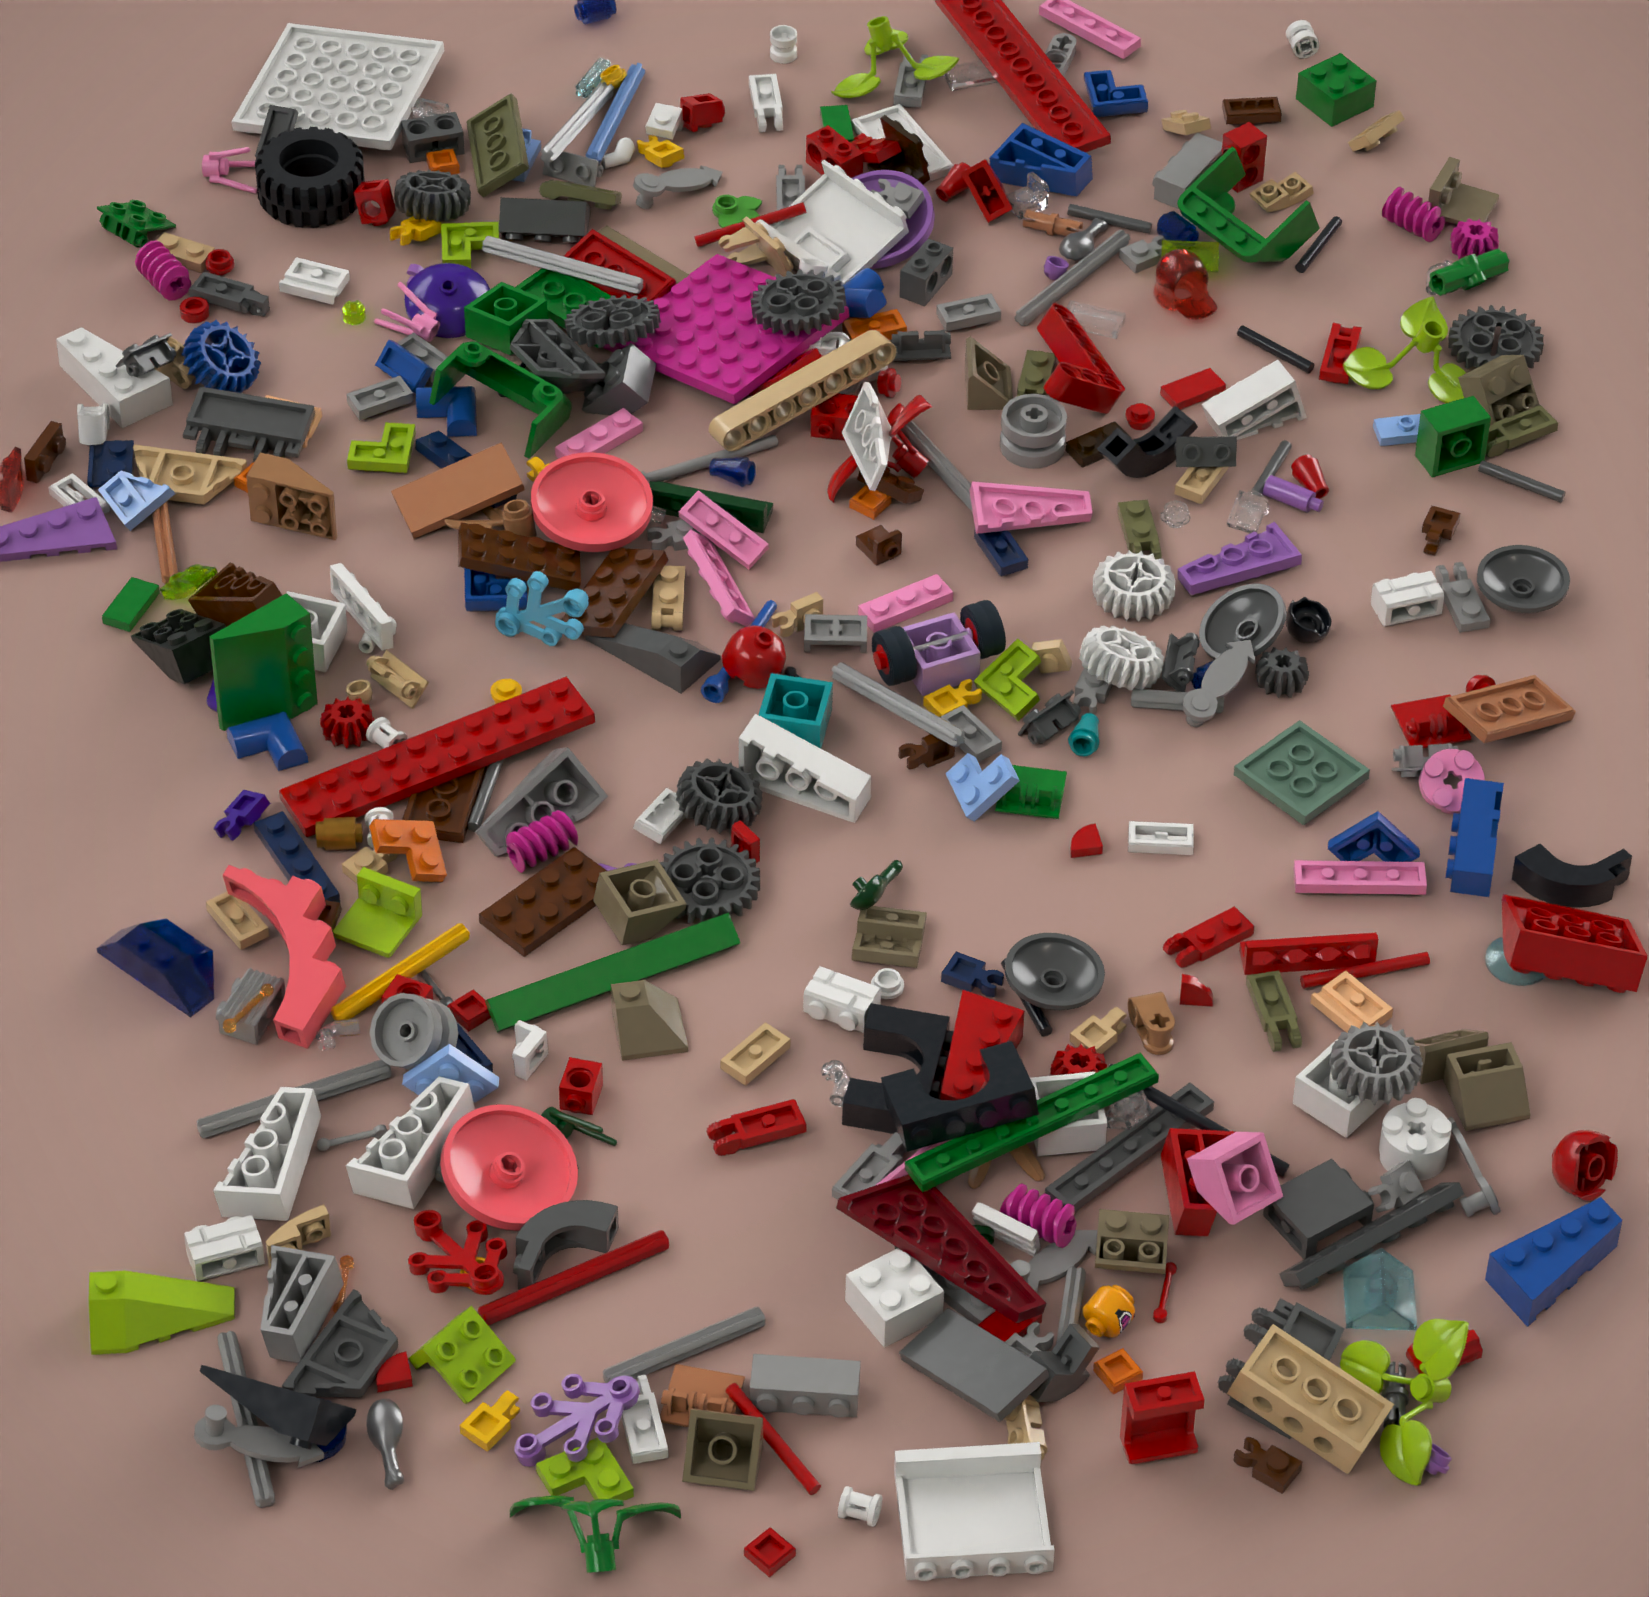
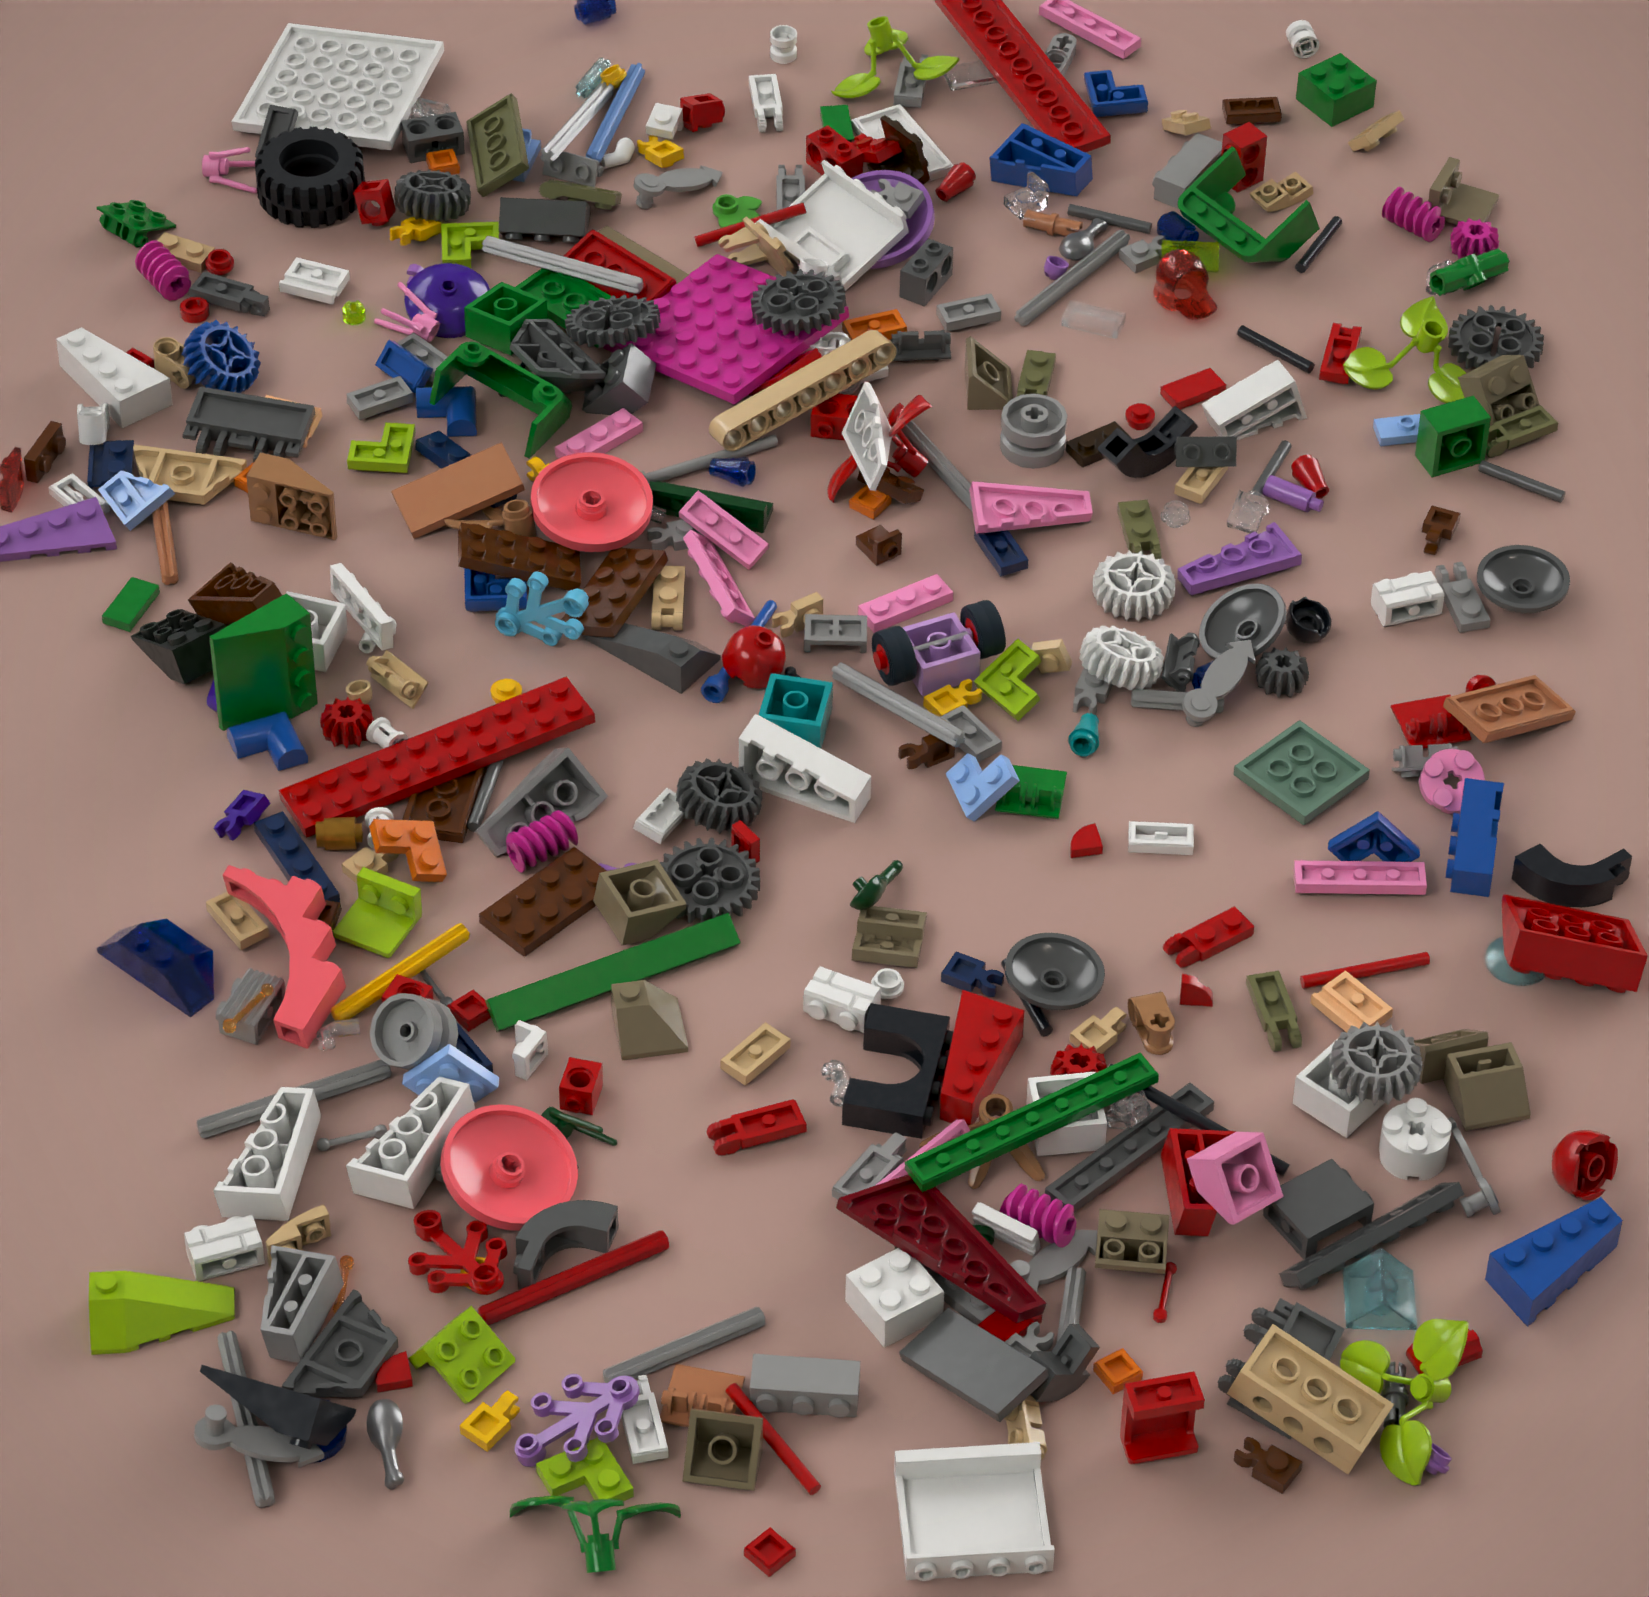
dark grey hinge [116,333,177,377] -> none
clear neon green slope [160,564,218,600] -> none
white bush [838,1486,883,1527] -> none
blue brick [843,268,887,318] -> none
red plate [877,368,901,398] -> none
black arch [881,1041,1039,1152] -> none
red slope [961,159,1013,223] -> none
dark grey hinge [1018,690,1082,744] -> none
red beam [1037,303,1125,414] -> none
light orange head [1083,1285,1135,1338] -> none
red fence [1239,932,1379,975] -> none
light grey plate [1368,1160,1424,1212] -> none

